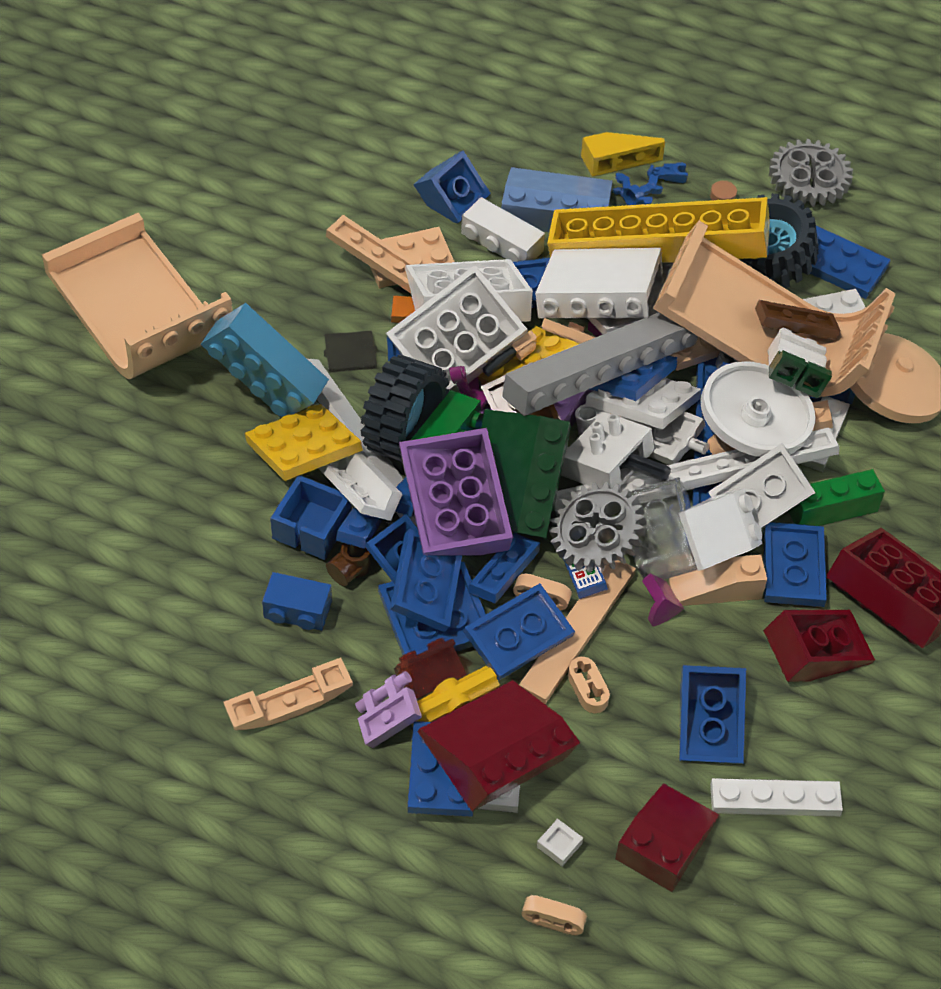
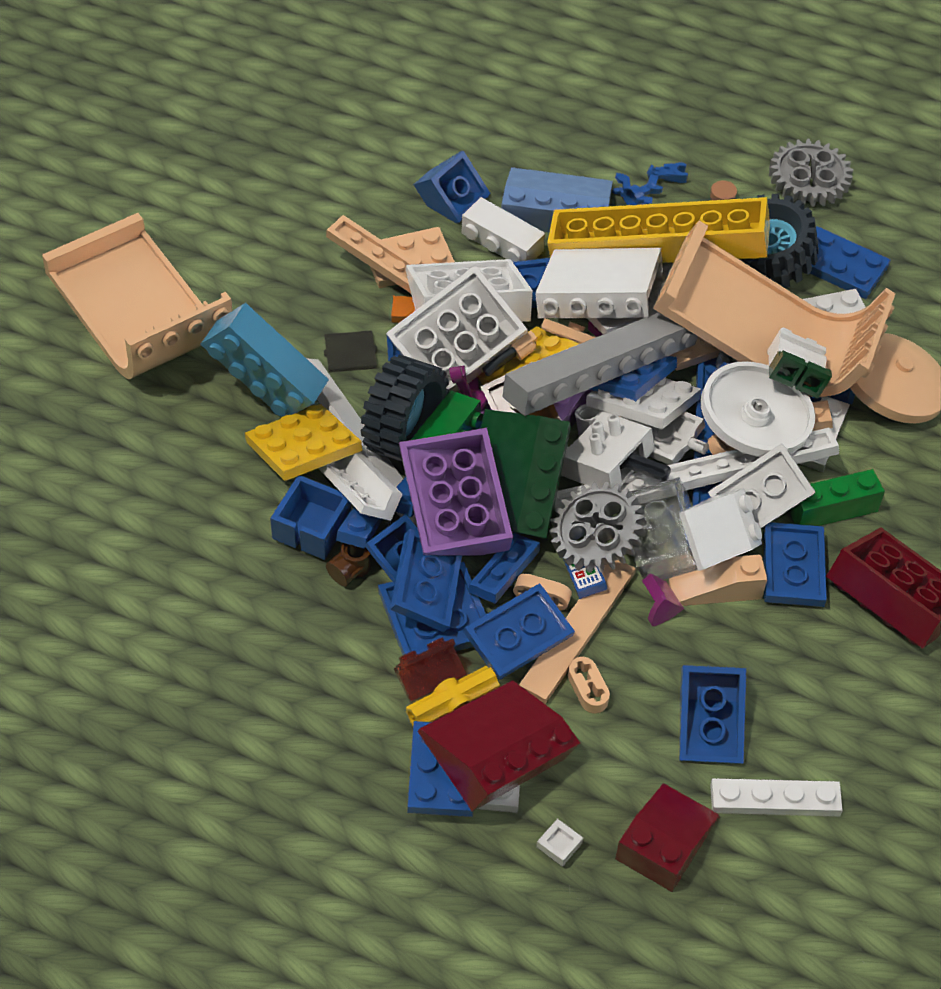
light nougat slope [223,658,353,730] -> none
blue brick [262,572,332,631] -> none
lavender plate [355,671,422,748] -> none
light nougat beam [521,896,587,935] -> none
yellow slope [581,132,665,177] -> none
reddish brown plate [755,300,841,339] -> none
dark red slope [763,609,875,682] -> none

